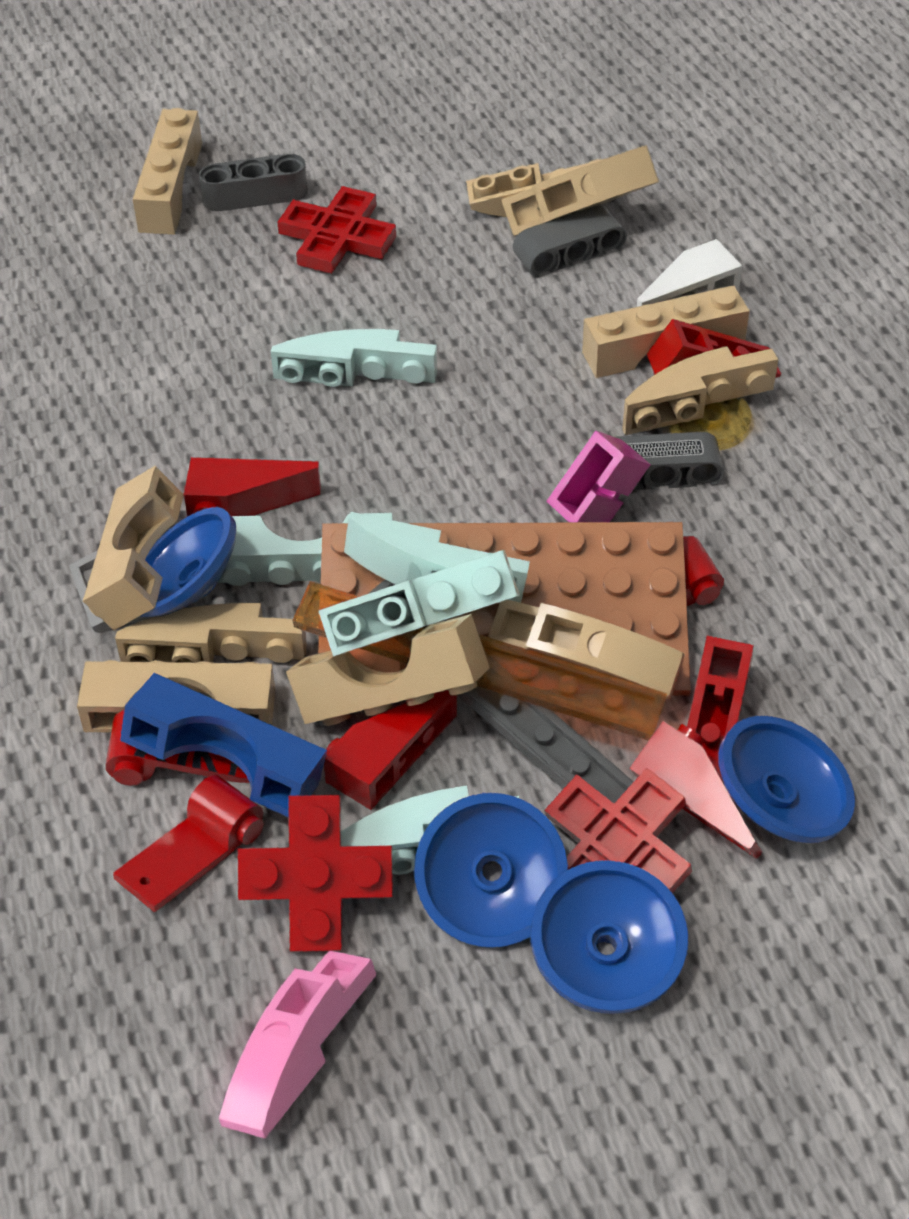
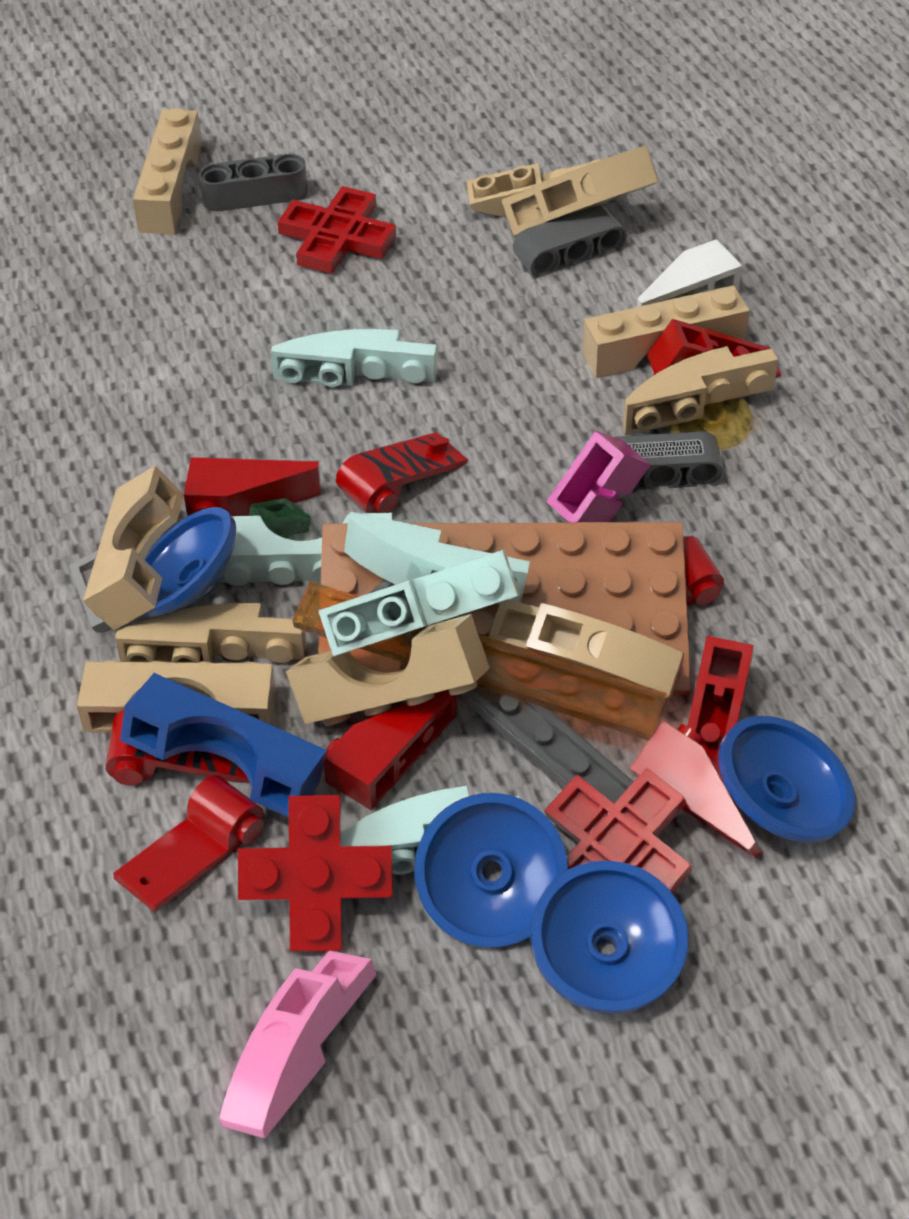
none -> clear green plate [249,498,311,539]
none -> red door [336,432,468,513]

